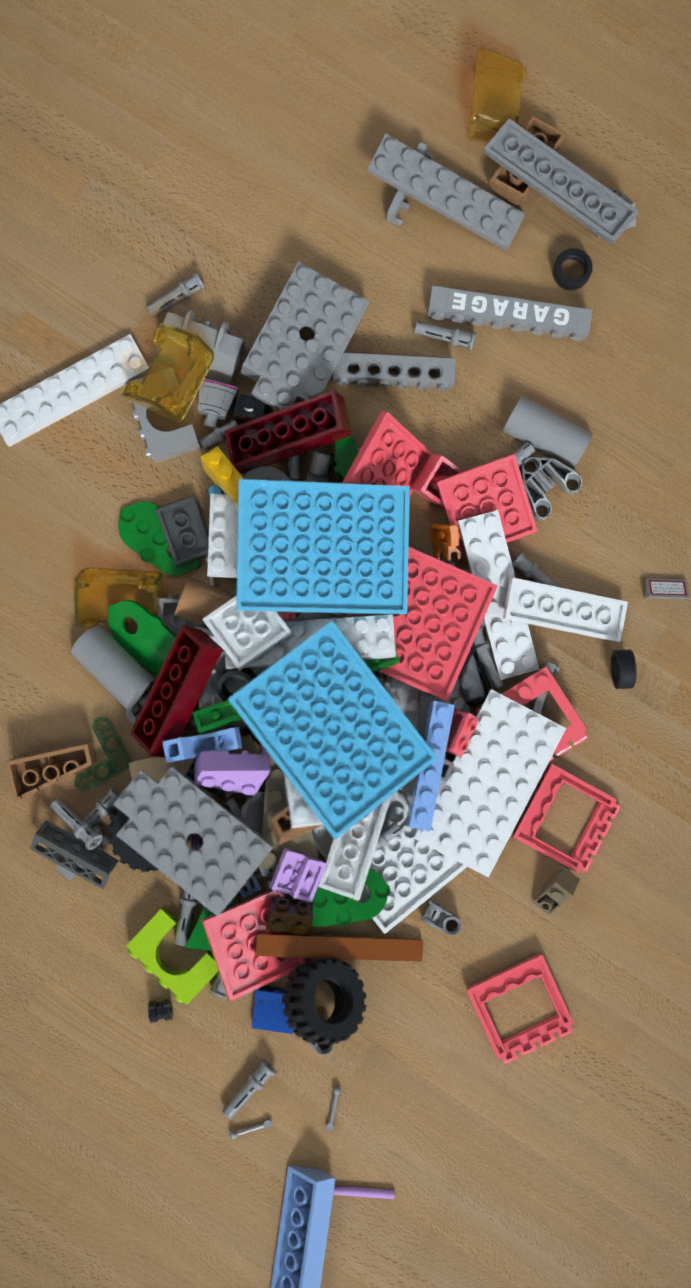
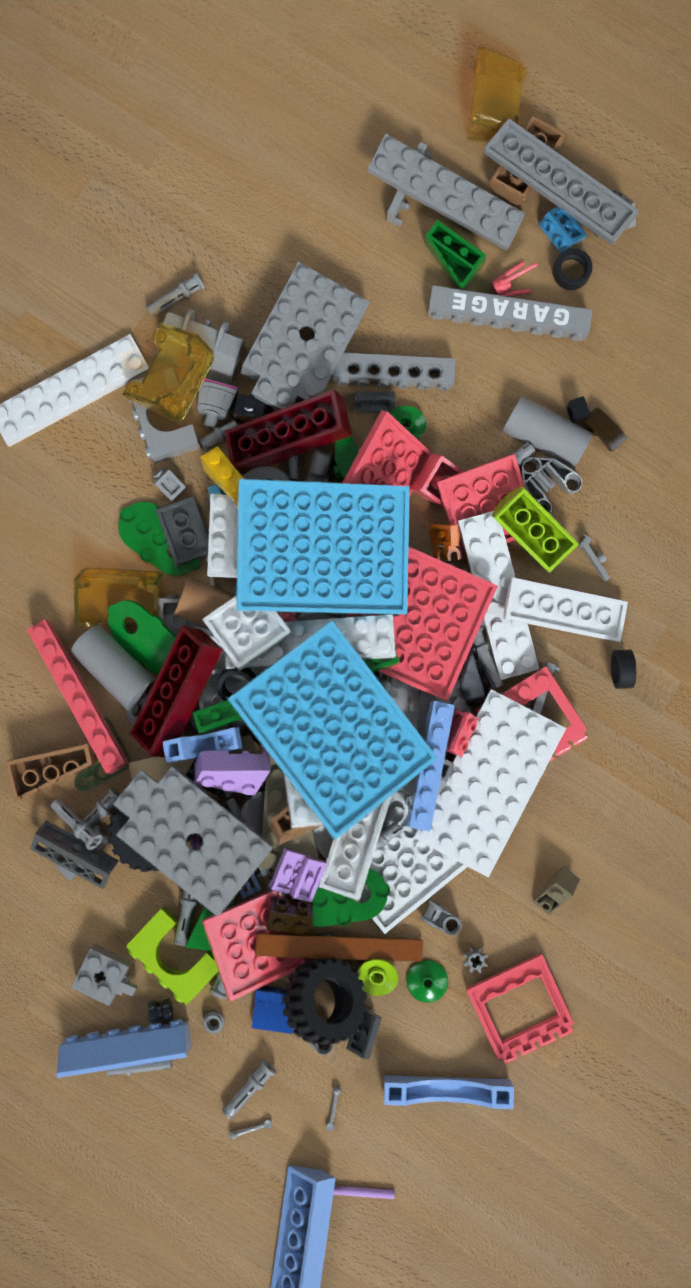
light grey pin [414,321,477,351] -> none
light grey pin [512,552,563,588] -> none
coral hinge [512,763,621,873] -> none
slope [645,578,689,600] -> none
none -> coral brick [27,619,130,774]
none -> light blue slope [57,1018,192,1078]
none -> light grey hinge [71,944,138,1006]
none -> light grey pin [107,1060,172,1077]
none -> light grey bracket [152,468,186,501]
none -> light grey plate [203,1011,224,1034]
none -> dark grey bracket [346,1008,382,1059]
none -> dark grey hinge [354,392,396,413]
none -> lime dish [357,959,398,996]
none -> light blue arch [383,1075,514,1109]
none -> green dish [389,406,426,439]
none -> green dish [406,960,448,1003]
none -> green wedge [425,220,486,290]
none -> light grey gear [462,946,488,973]
none -> coral plant [491,261,538,297]
none -> lime brick [492,486,579,573]
none -> dark azure bracket [539,207,587,253]
none -> black slope [566,396,590,424]
none -> light grey piece [578,535,610,582]
none -> dark brown slope [582,407,627,451]

